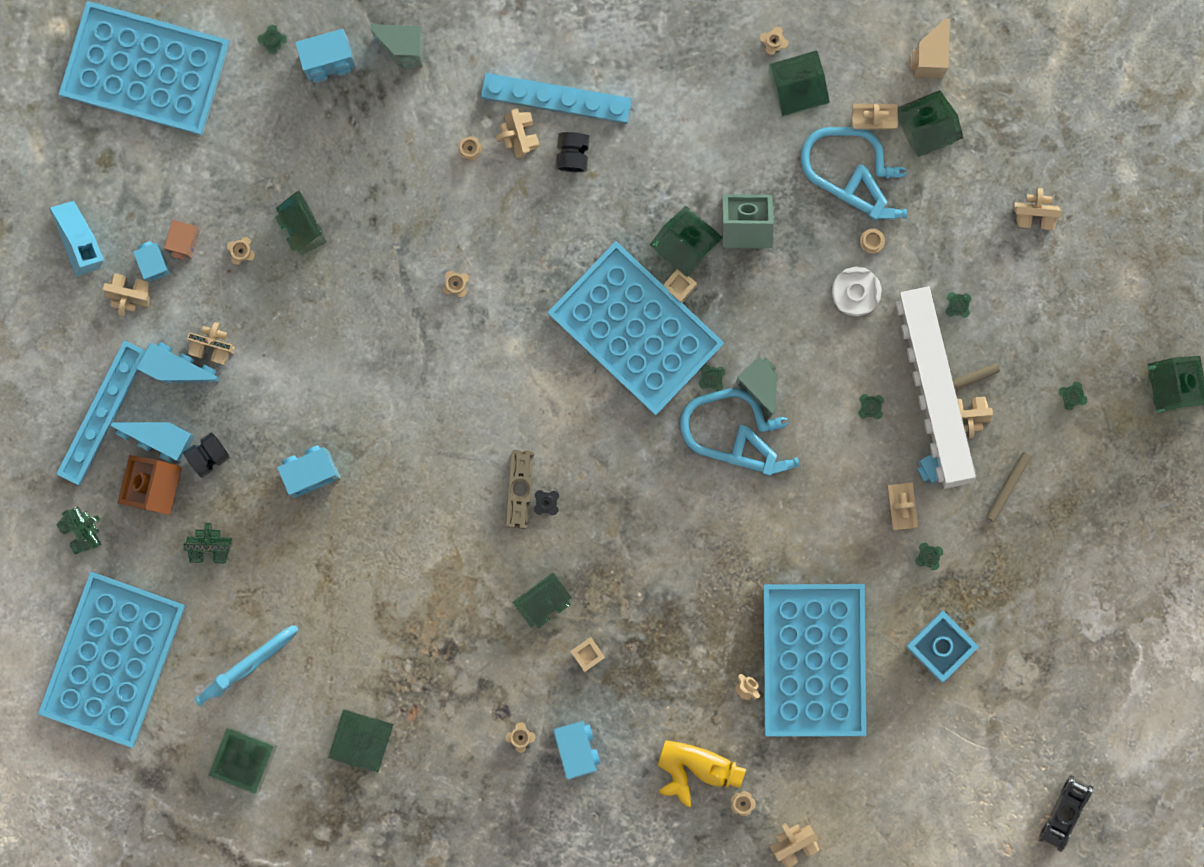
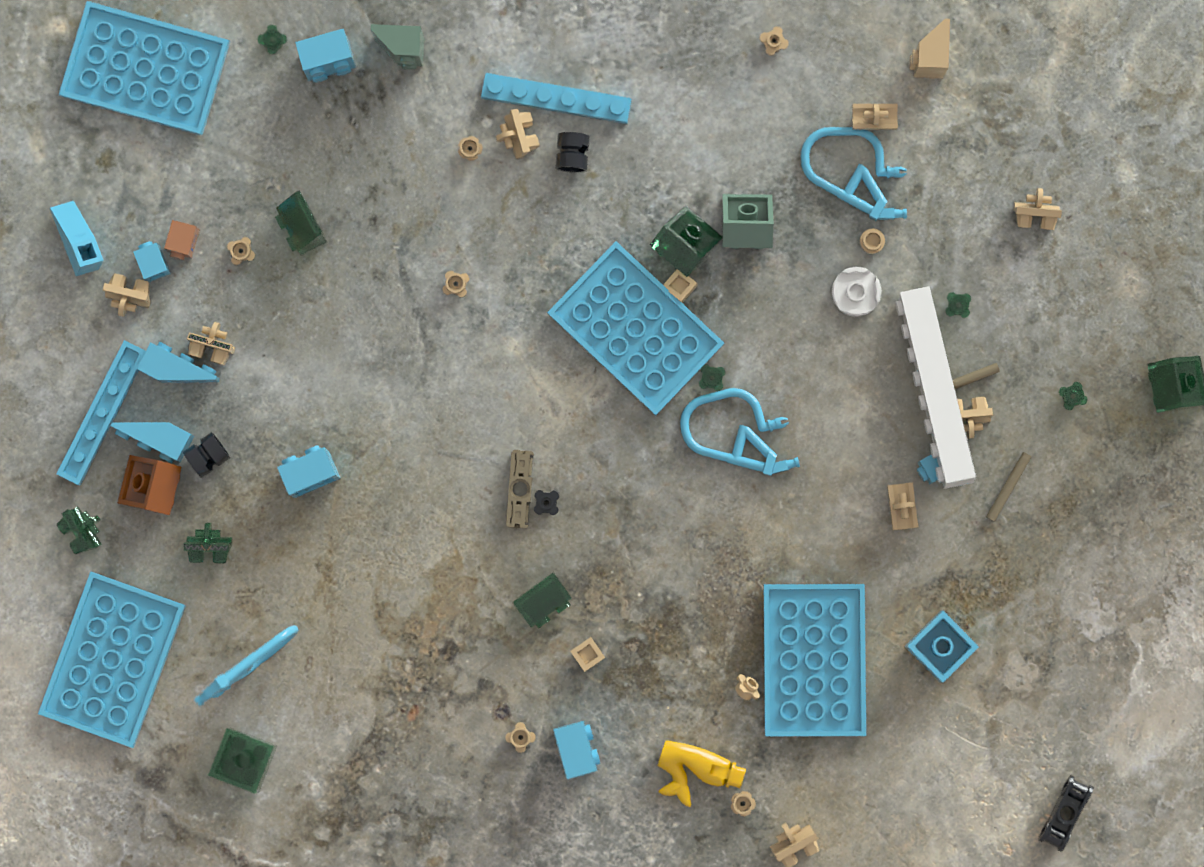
clear green slope [328,709,394,772] -> none
sand green slope [735,357,777,418] -> none
clear green slope [768,50,830,117] -> none
clear green plate [858,394,884,420] -> none
clear green slope [897,90,964,157] -> none
clear green plate [915,543,943,571] -> none

